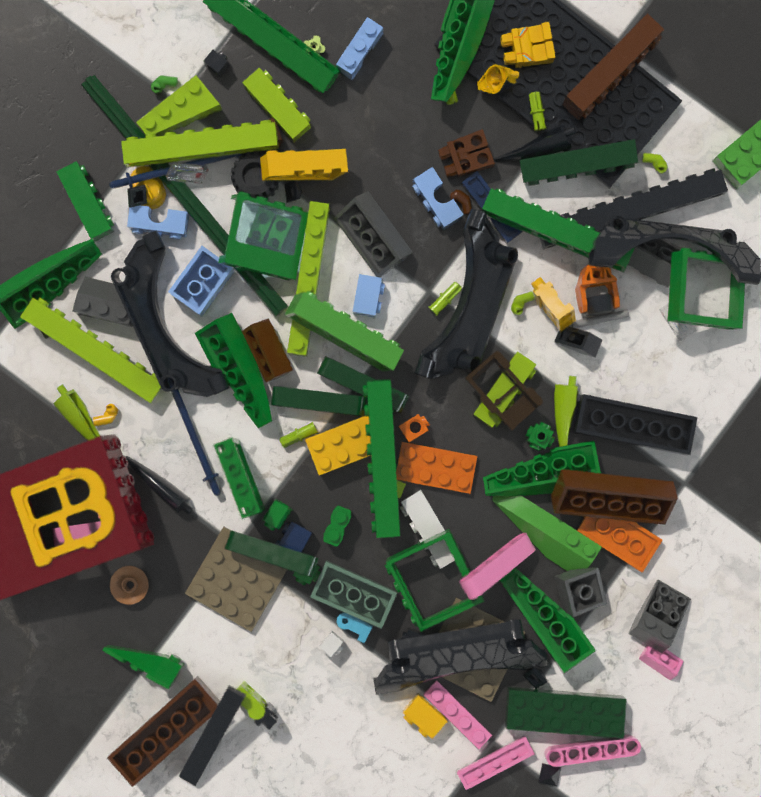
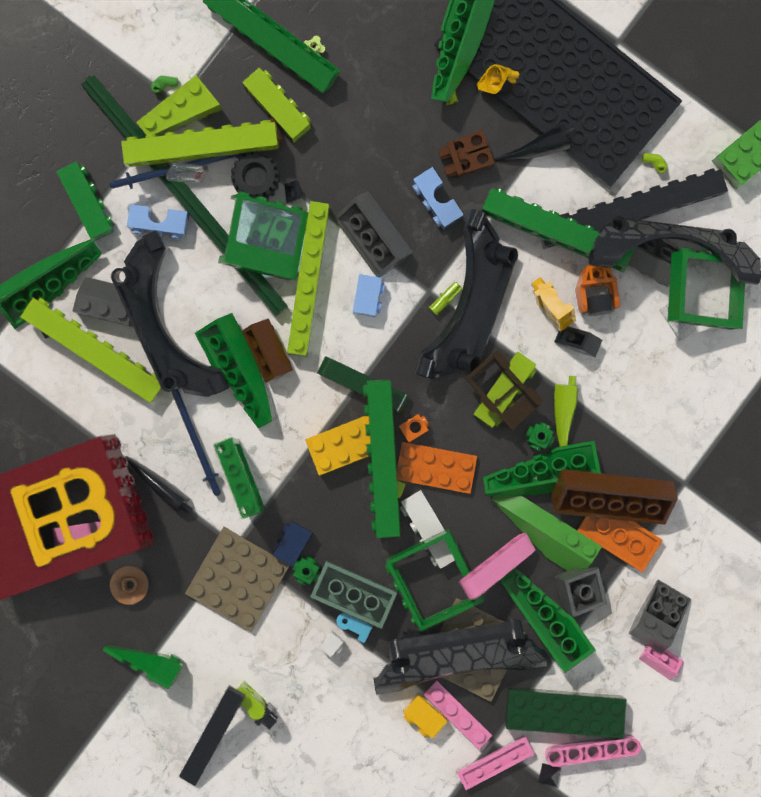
lime piece [53,384,100,440] -> none
yellow arm [93,404,118,426] -> none
reddish brown brick [107,676,220,787] -> none
black slope [127,185,147,208] -> none
yellow piece [130,166,166,210] -> none
light blue brick [168,246,235,317] -> none
black plate [203,49,229,77] -> none
dark green beam [224,530,319,578] -> none
yellow wedge [260,149,348,181] -> none
green brick [263,499,293,531] -> none
dark green beam [271,386,366,416] -> none
lime axle [280,422,318,448] -> none
bright green brick [284,291,404,372] -> none
green brick [323,505,352,547] -> none
light blue arch [336,17,383,80] -> none
reddish brown arm [450,190,472,215] -> none
dark blue plate [462,171,523,244] -> none
yellow hips [500,22,556,68] -> none
lime arm [511,291,535,315] -> none
dark green brick [520,139,638,186] -> none
black slope [523,667,548,689] -> none
lime axle [529,92,547,131] -> none
reddish brown brick [562,13,664,121] -> none
light grey bar [572,310,629,328] -> none
black brick [573,394,698,455] -> none

